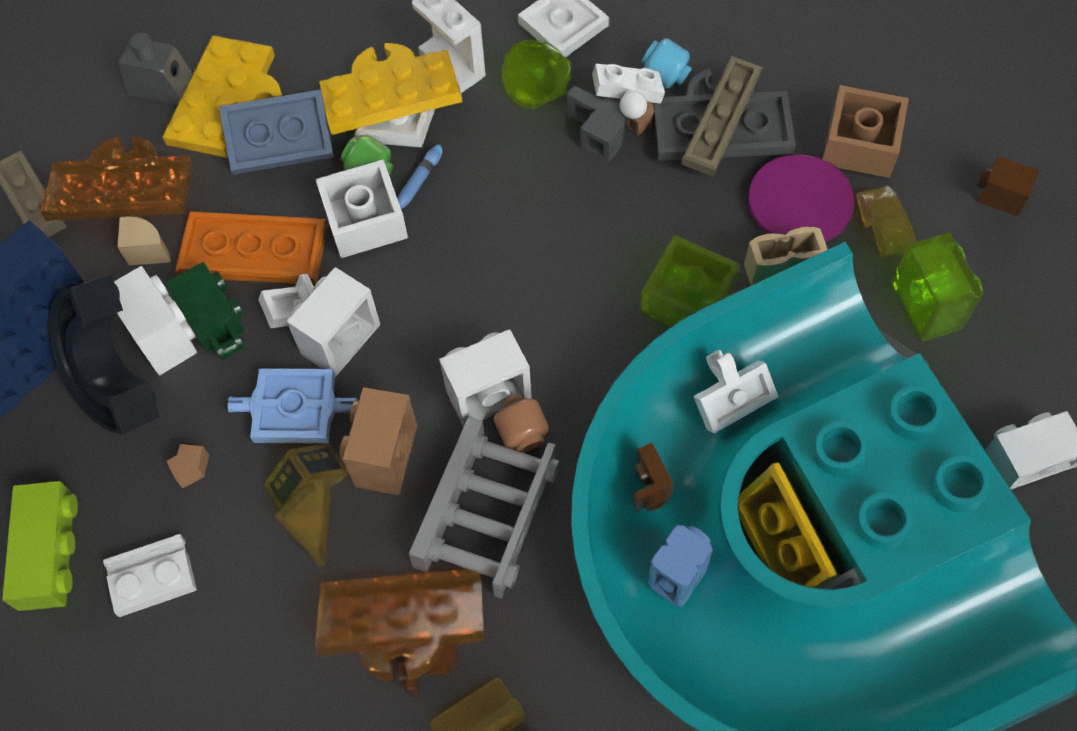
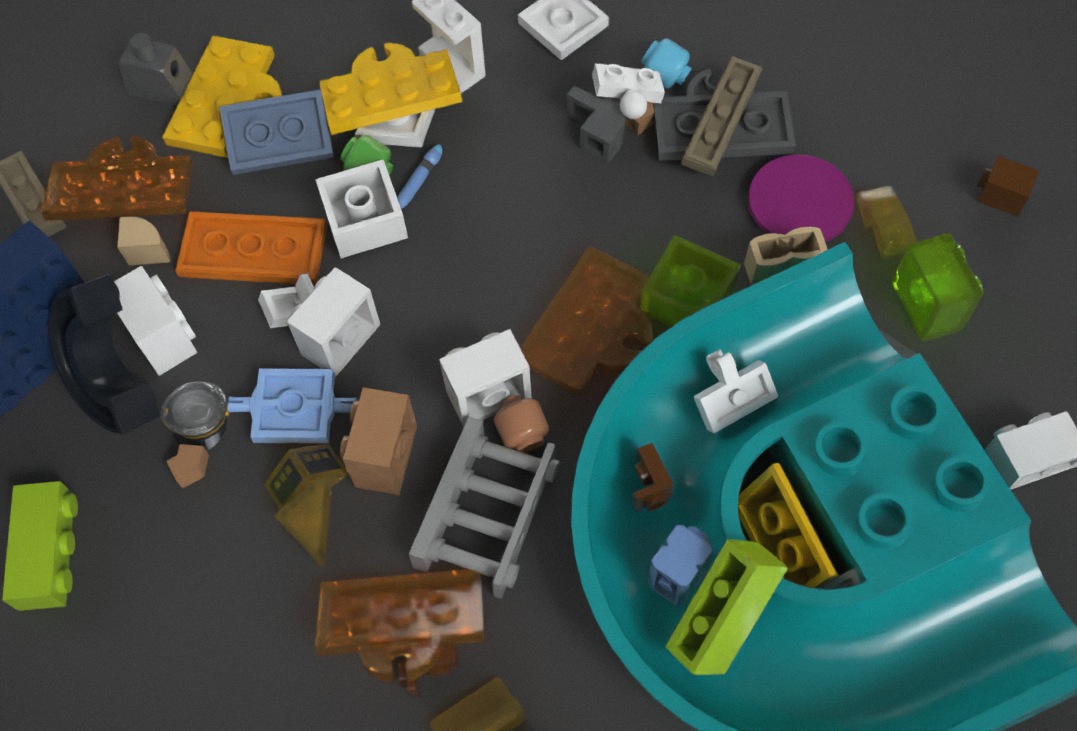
white plate [103,534,197,617] -> none
dark green brick [165,262,245,360] -> none
clear neon green helmet [502,40,572,109] -> none
medium nougat brick [822,85,909,178] -> none
none -> clear piece [161,381,230,451]
none -> clear orange plate [520,246,653,396]
none -> lime brick [665,539,788,675]

